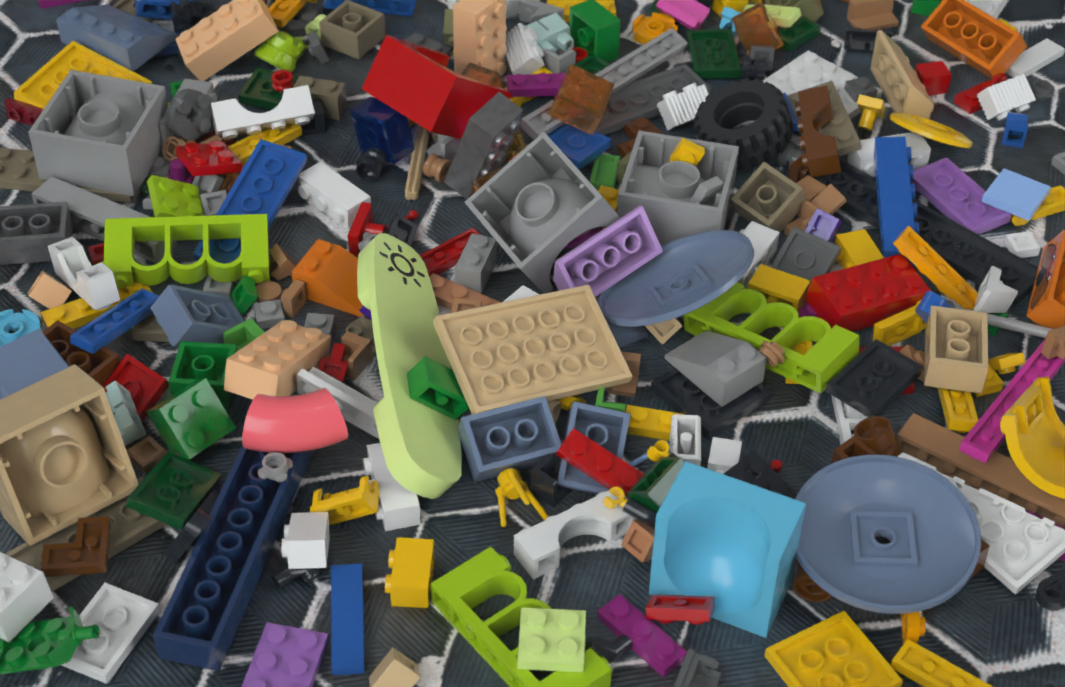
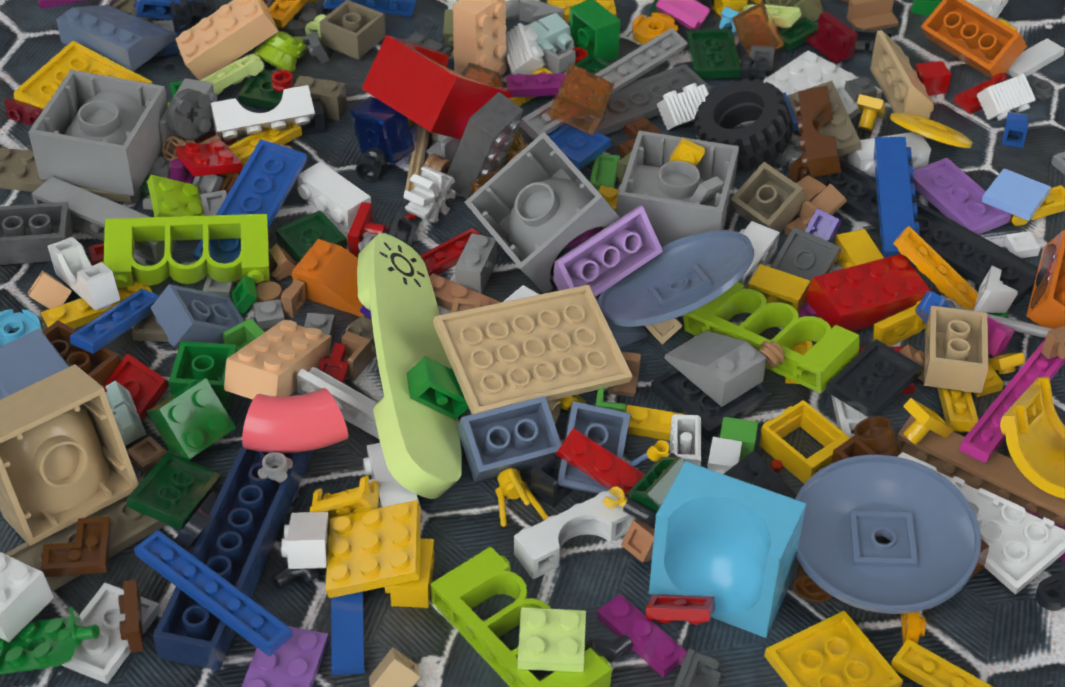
none -> reddish brown plate [118,580,144,653]
none -> blue tile [134,530,293,657]
none -> yellowish green hinge [200,54,264,95]
none -> dark green plate [275,210,347,262]
none -> yellow plate [325,500,421,598]
none -> white gear [404,166,456,223]
none -> bright green panel [720,417,758,461]
none -> yellow window [759,400,850,484]
none -> dark red bracket [807,11,858,63]
none -> yellow tile [903,398,954,445]
none -> dark pink panel [987,316,1015,357]

